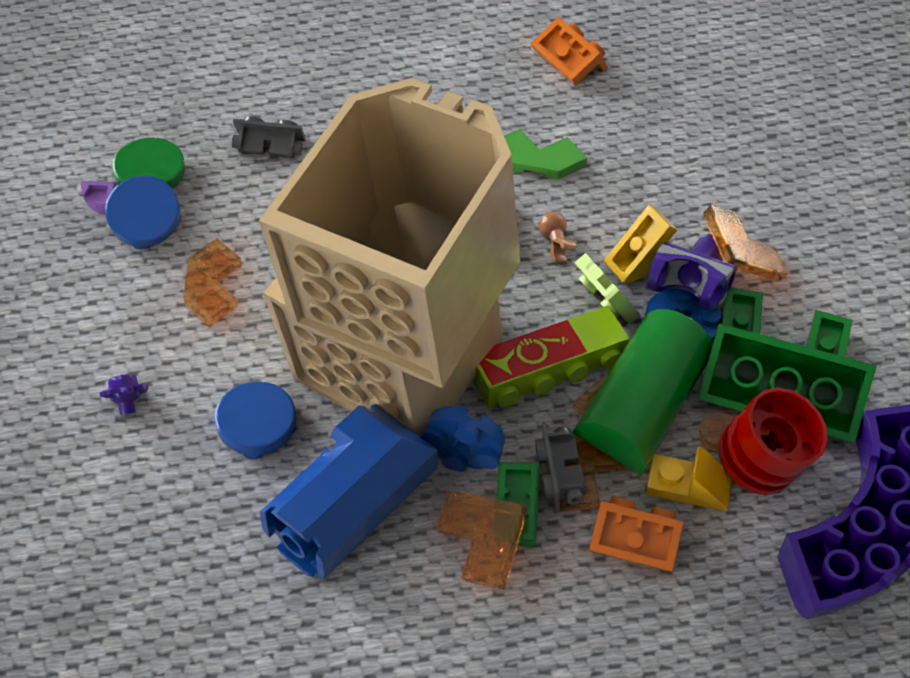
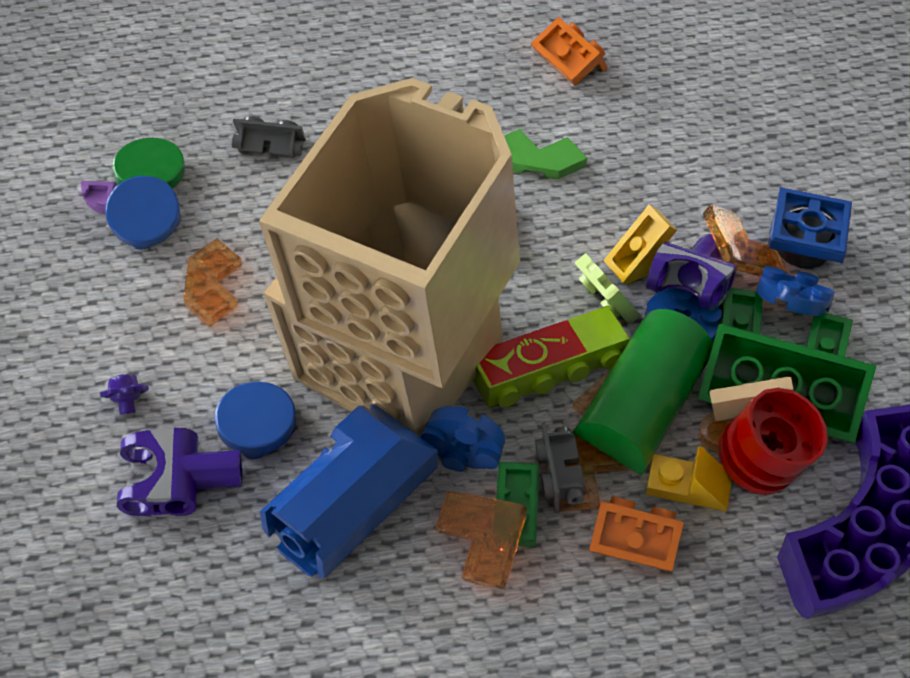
nougat arm [539,211,576,264] -> none
none -> dark purple connector [117,427,243,517]
none -> tan tile [709,377,794,421]
none -> blue plate [756,266,835,316]
none -> blue piece [767,187,852,269]

